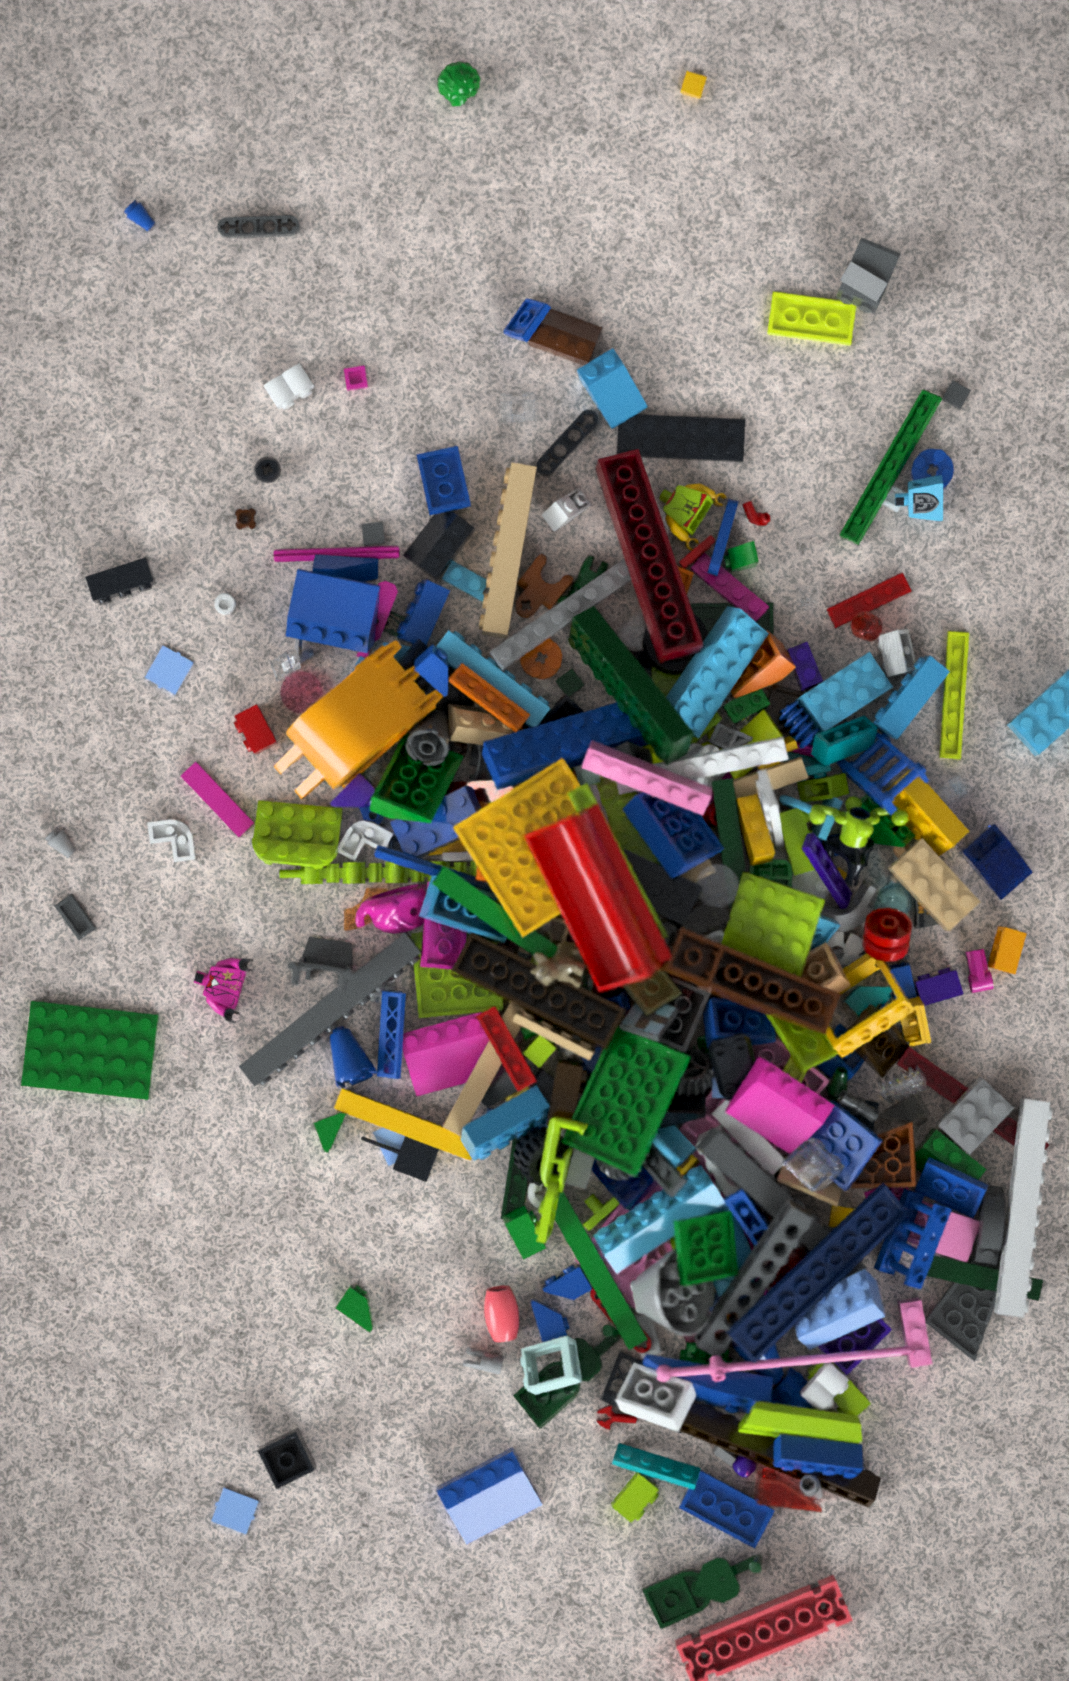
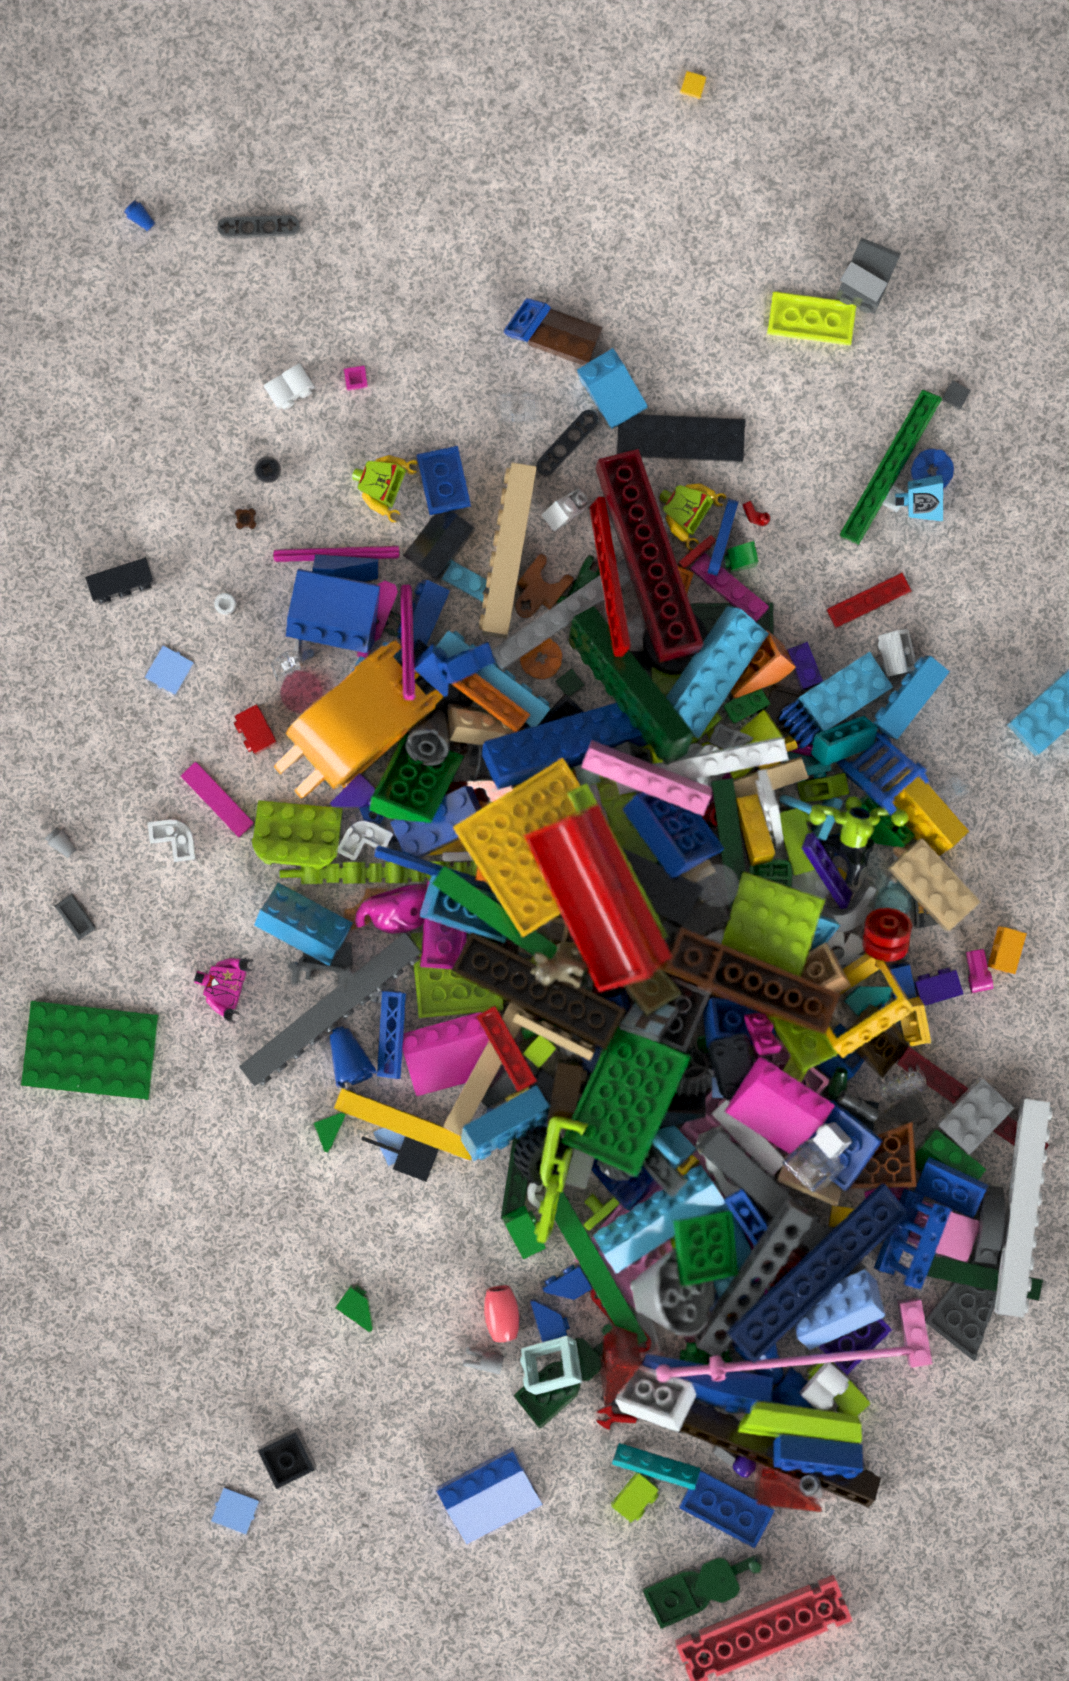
dark grey tile [362,522,385,546] -> none
green hair [437,61,480,107] -> none
clear red head [851,611,883,642] -> none
neon yellow tile [939,631,969,759] -> none
clear blue slope [959,824,1033,900] -> none
none -> dark azure brick [254,883,353,966]
none -> lime torso [352,455,418,523]
none -> dark pink axle [400,584,415,700]
none -> blue piece [437,642,495,683]
none -> red tile [589,496,631,657]
none -> clear red slope [600,1326,641,1406]
none -> dark pink slope [744,1013,781,1055]
none -> white brick [813,1122,852,1159]

